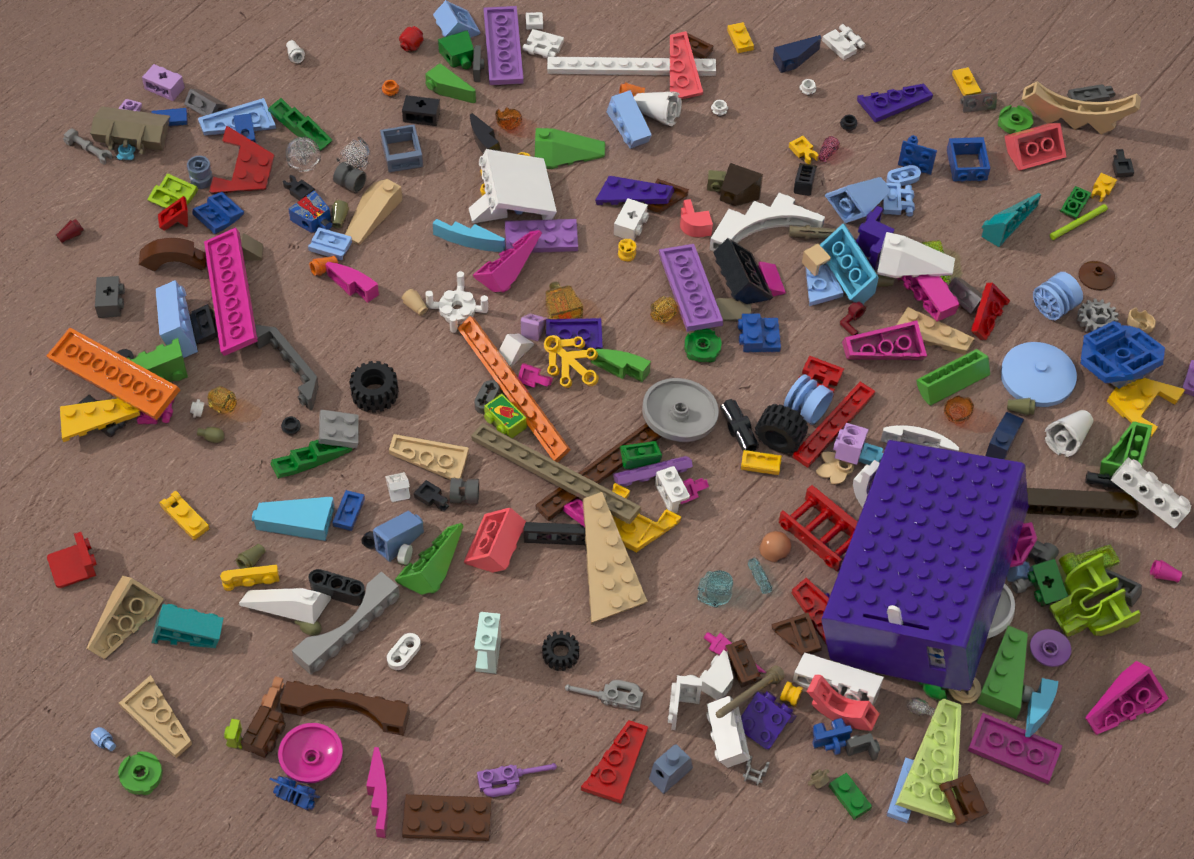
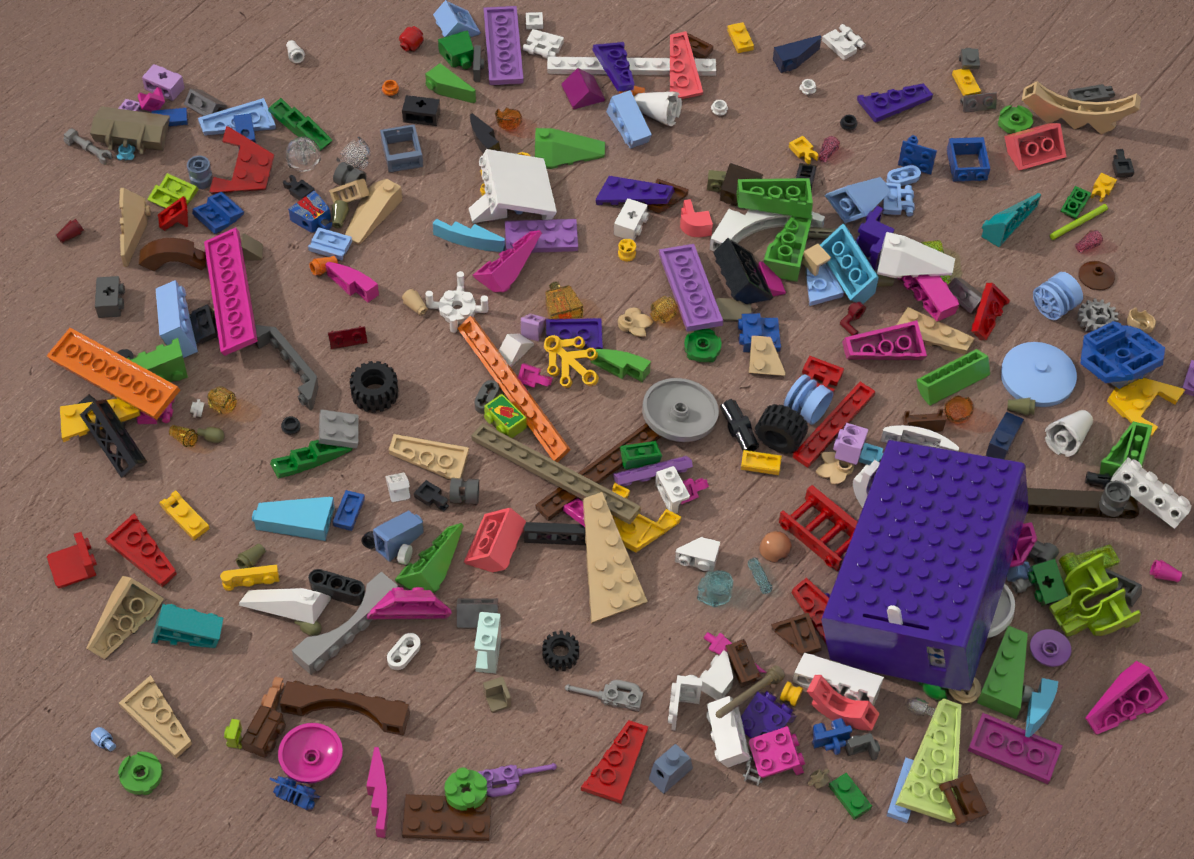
none -> black fence [80,399,147,478]
none -> red wing [105,513,177,588]
none -> tan wedge [119,188,151,267]
none -> dark pink panel [138,87,165,112]
none -> clear yellow cone [169,425,198,447]
none -> dark red hinge [328,326,368,349]
none -> tan slope [329,179,370,203]
none -> dark pink wedge [367,587,452,619]
none -> bright green plate [445,767,487,811]
none -> flat silver panel [457,598,498,628]
none -> dark tan panel [483,676,511,713]
none -> magenta slope [561,68,605,109]
none -> dark purple wing [592,42,635,91]
none -> tan plate [618,308,653,337]
none -> white slope [675,537,720,572]
none -> bright green wedge [737,178,813,219]
none -> tan wing [749,336,785,376]
none -> dark pink bracket [749,726,806,778]
none -> bright green wedge [764,215,813,282]
none -> reddish brown hinge [902,409,946,432]
none -> dark grey bracket [959,48,980,69]
none -> clear pink cone [1075,230,1103,253]
none -> dark grey wheel [1099,480,1131,517]

